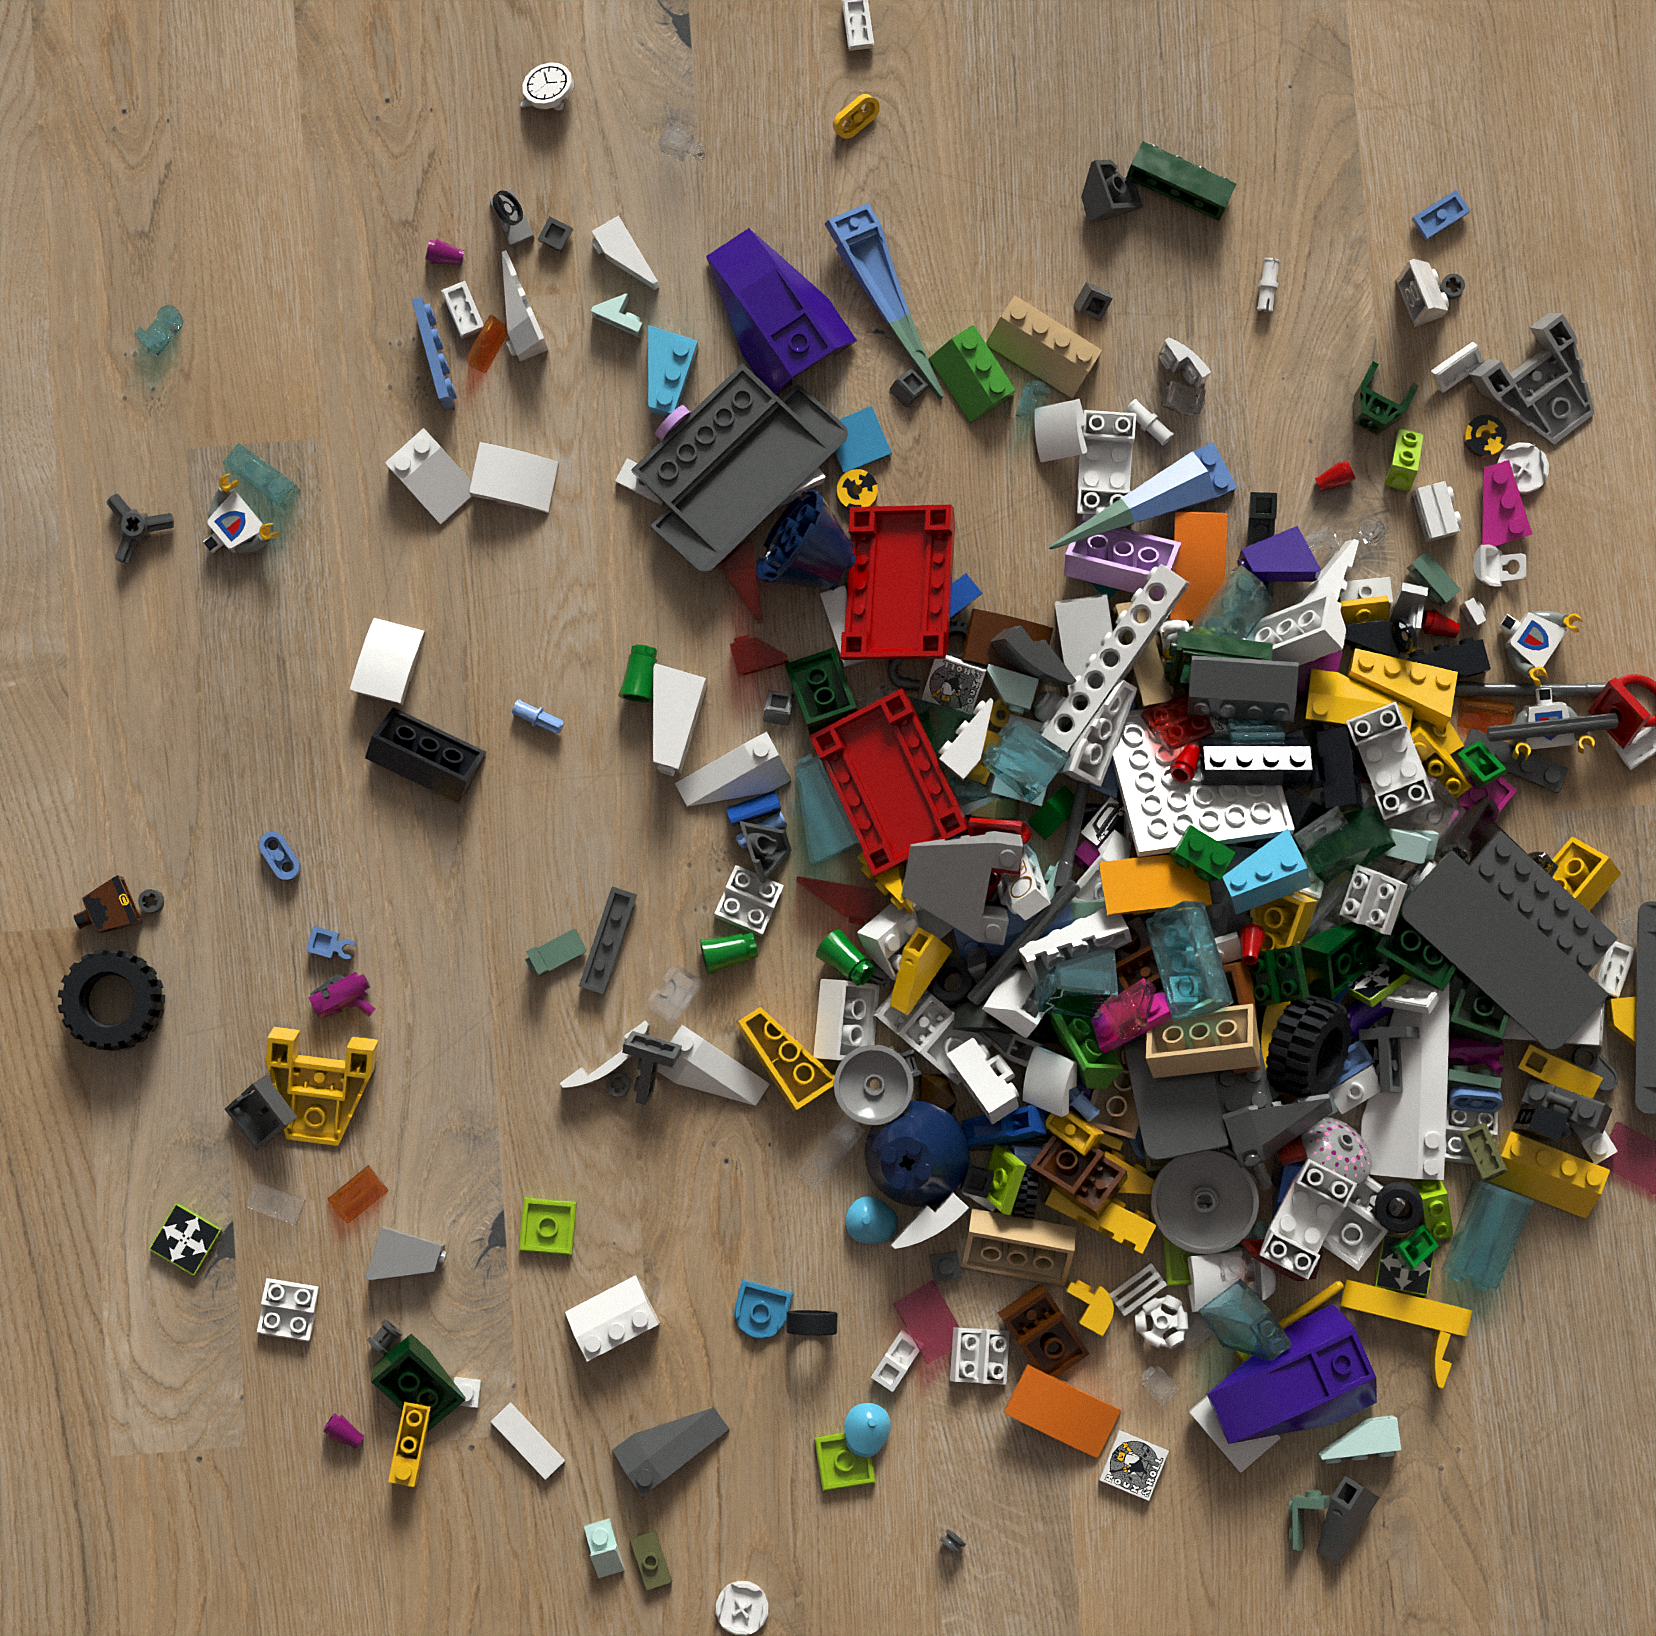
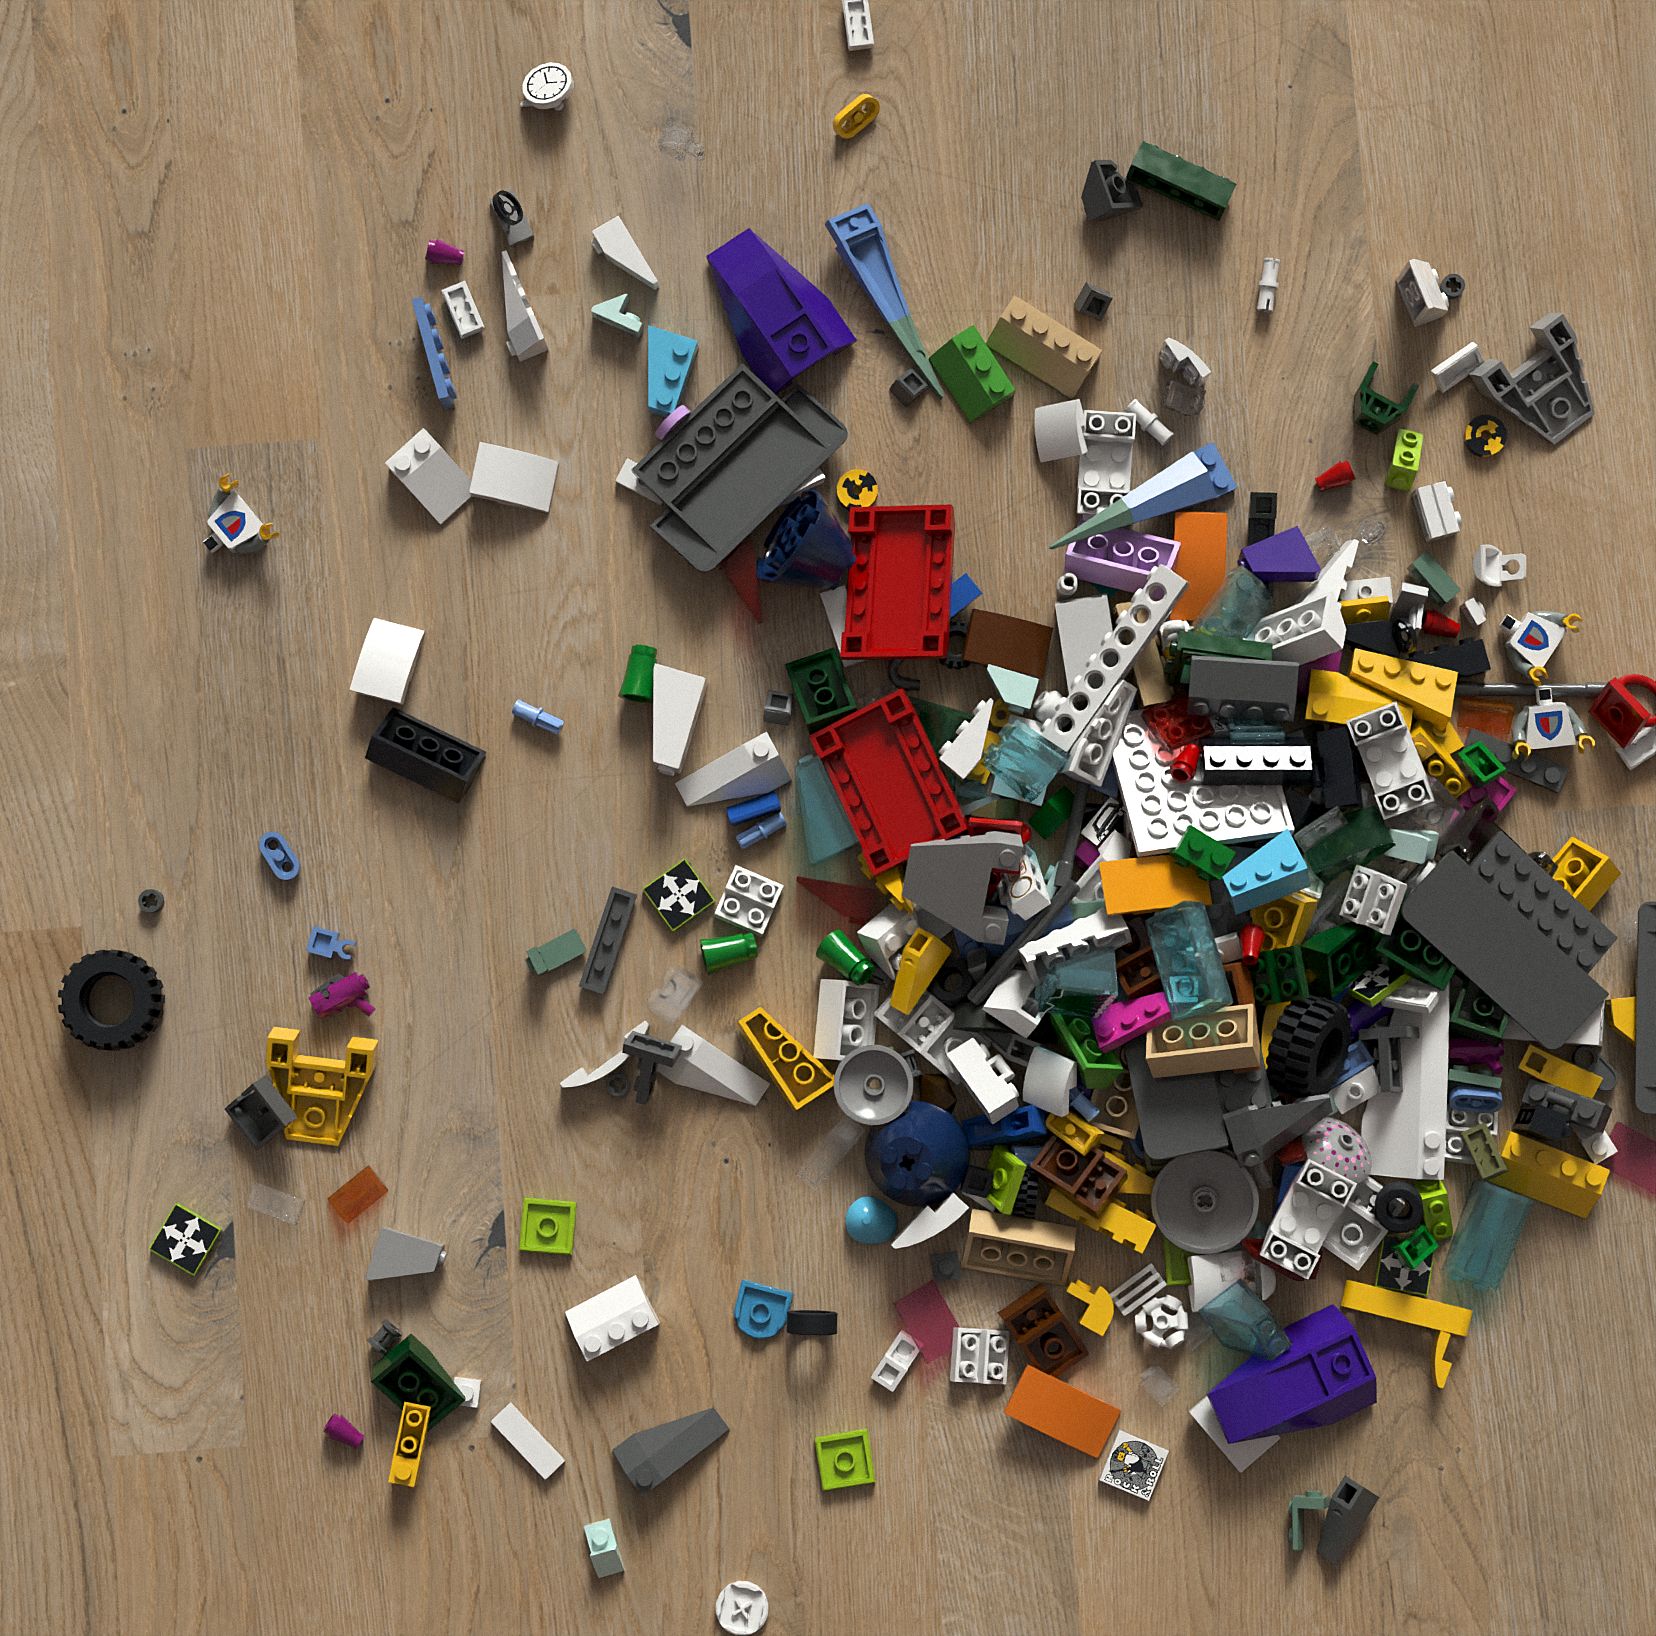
reddish brown torso [73,875,142,933] -> none
dark grey bush [107,494,174,564] -> none
clear light blue leg [134,305,183,356] -> none
clear light blue slope [223,443,300,510] -> none
white slope [257,1278,319,1342] -> none
clear orange slope [466,315,508,373] -> none
dark grey plate [538,216,573,253] -> none
olive plate [630,1530,672,1591] -> none
clear red slope [730,635,789,677] -> none
dark grey slope [739,821,791,883] -> none
dark azure tile [835,406,892,474] -> none
medium azure hat [844,1403,891,1457] -> none
tile [921,655,987,717] -> none
dark grey bush [940,1529,966,1555] -> none
dark grey slope [989,625,1077,687] -> none
clear light blue bracket [1015,380,1051,419] -> none
clear pink slope [1100,978,1156,1040] -> none
yellow piece [1233,1281,1344,1362] -> none
light aqua slope [1317,1415,1401,1464] -> none
medium blue plate [1412,190,1470,241] -> none
dark pink wing [1481,460,1532,546] -> none
dark grey axle [1487,713,1618,742] -> none
white tile [1496,443,1549,495] -> none
white plate [1595,941,1636,998] -> none
none -> black tile [643,858,715,932]
none -> white pin [1057,573,1078,598]

